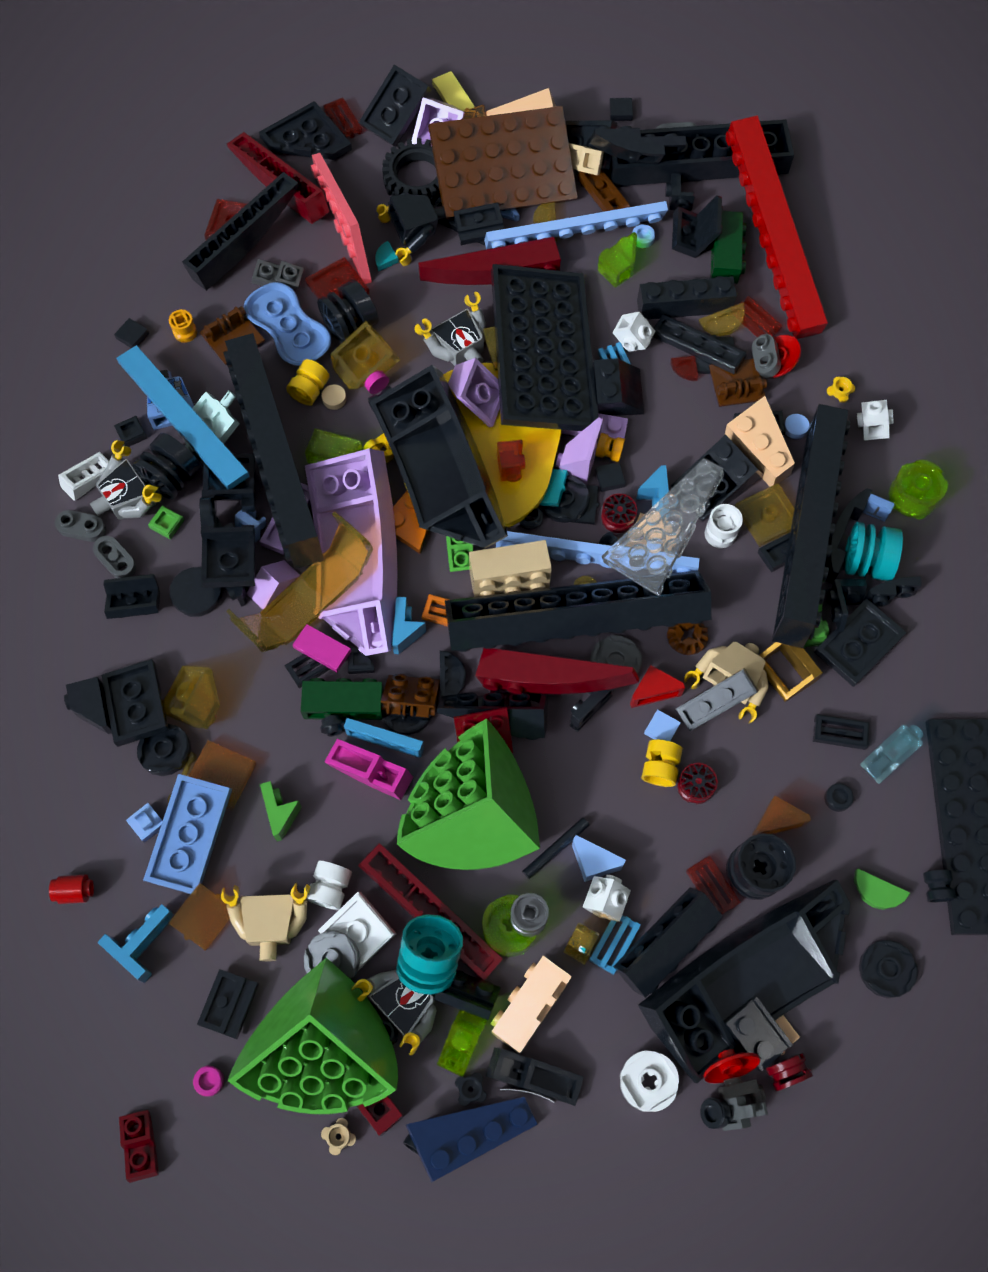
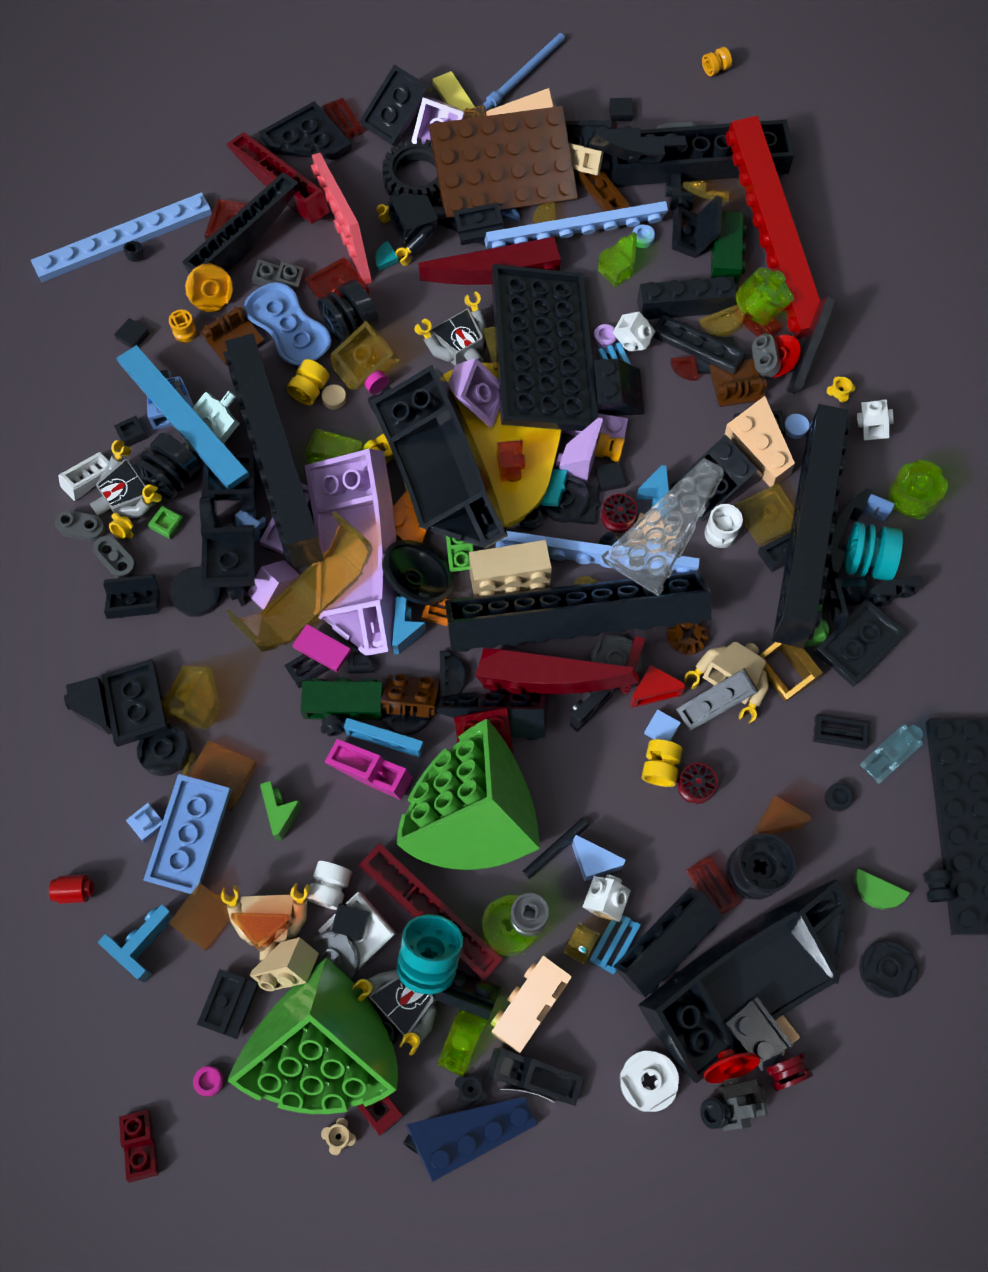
none -> light blue plate [31,192,212,283]
none -> yellow plate [109,513,134,539]
none -> black hinge [123,241,143,262]
none -> light orange tile [185,263,233,312]
none -> clear orange slope [231,913,293,952]
none -> tan slope [250,937,319,991]
none -> black slope [331,903,371,940]
none -> black dish [382,540,453,605]
none -> medium blue bar [477,33,565,116]
none -> lavender tile [593,324,617,349]
none -> dark red tile [619,636,645,695]
none -> clear yellow slope [683,181,733,202]
none -> light orange wheel [702,47,732,76]
none -> clear neon green brick [735,267,794,325]
none -> black tile [786,296,835,394]

